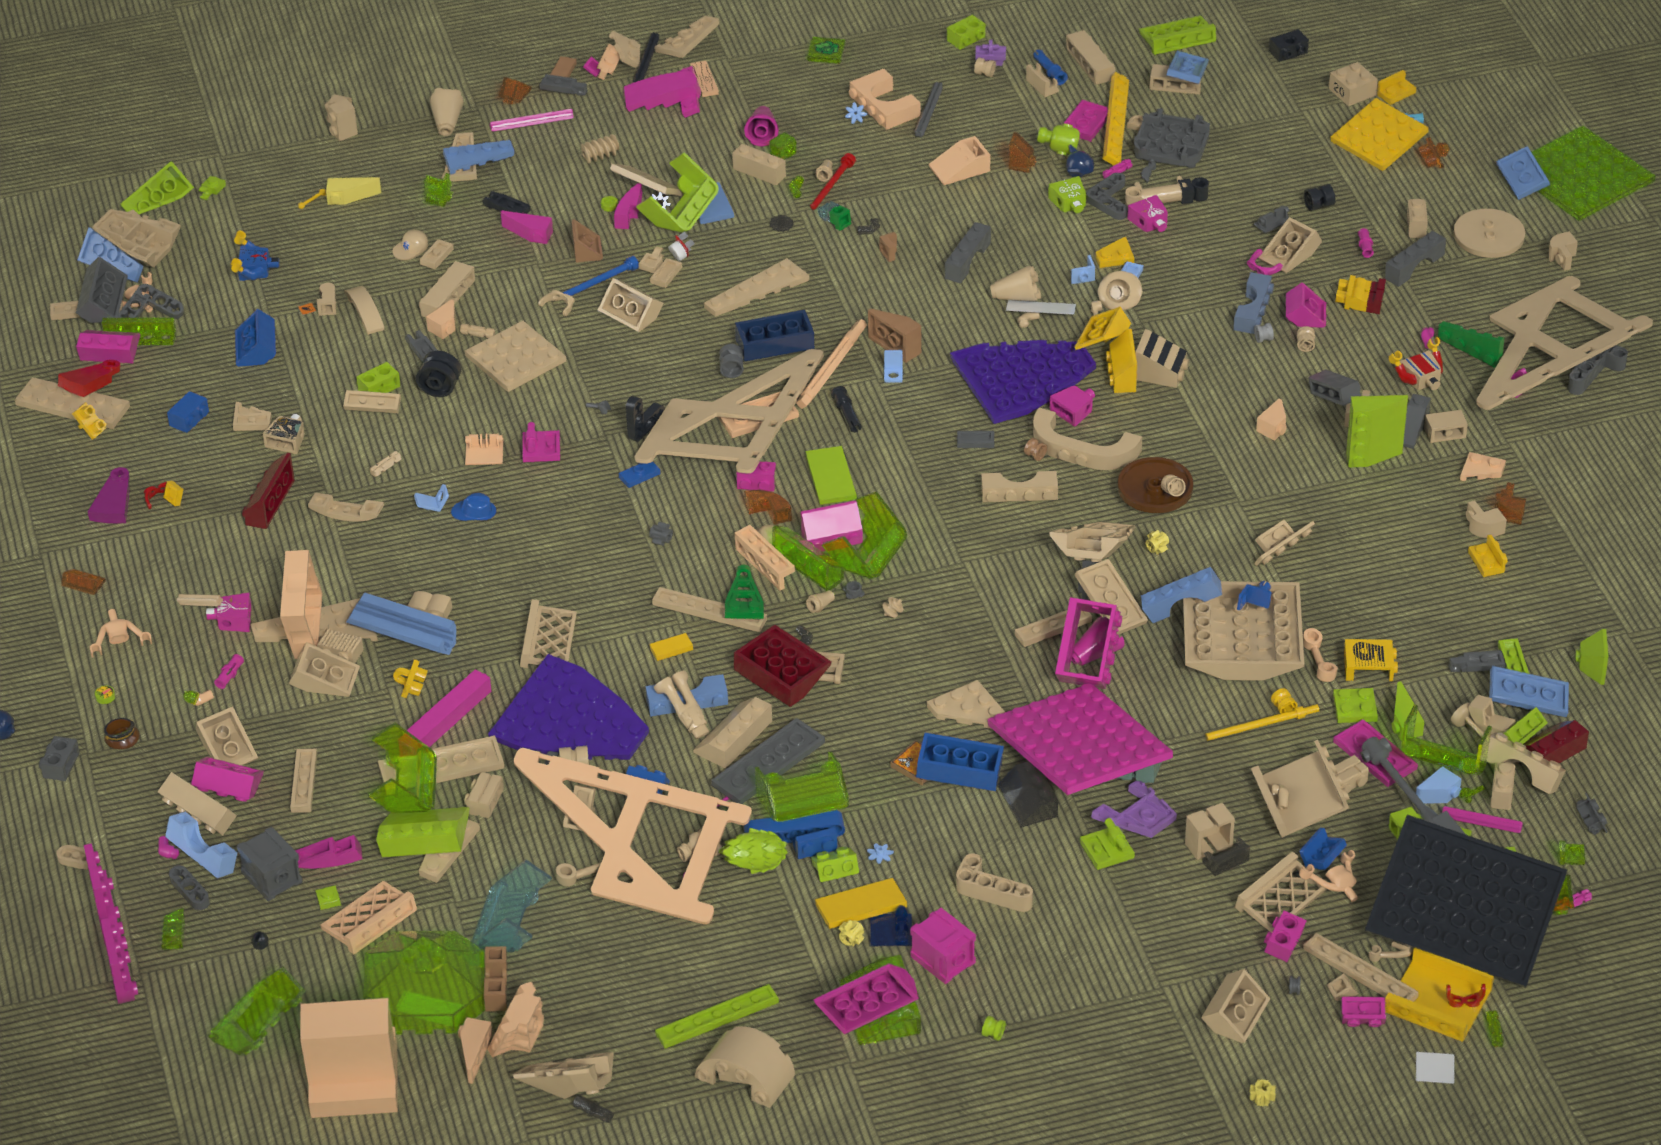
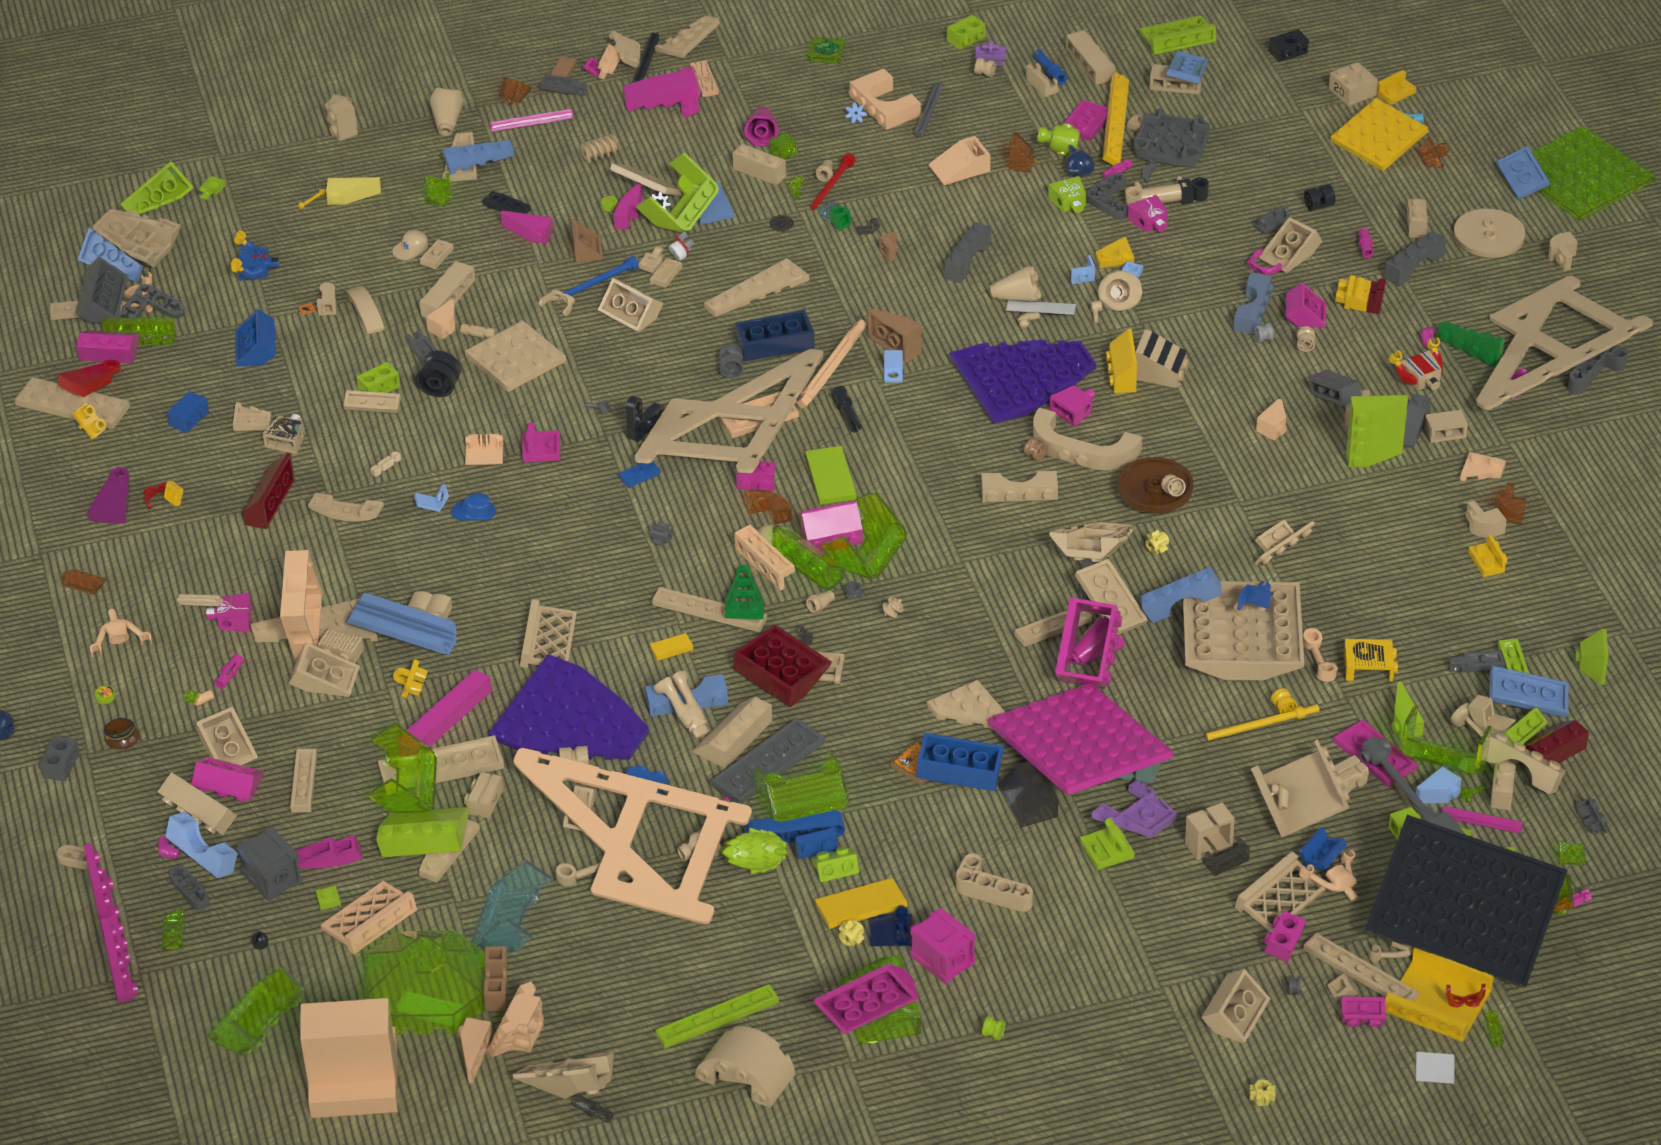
light blue plant [867,844,894,864] -> none
dark grey tile [957,431,994,448] -> none
yellow slope [1075,306,1131,350] -> none
lime plate [1333,688,1378,723] -> none

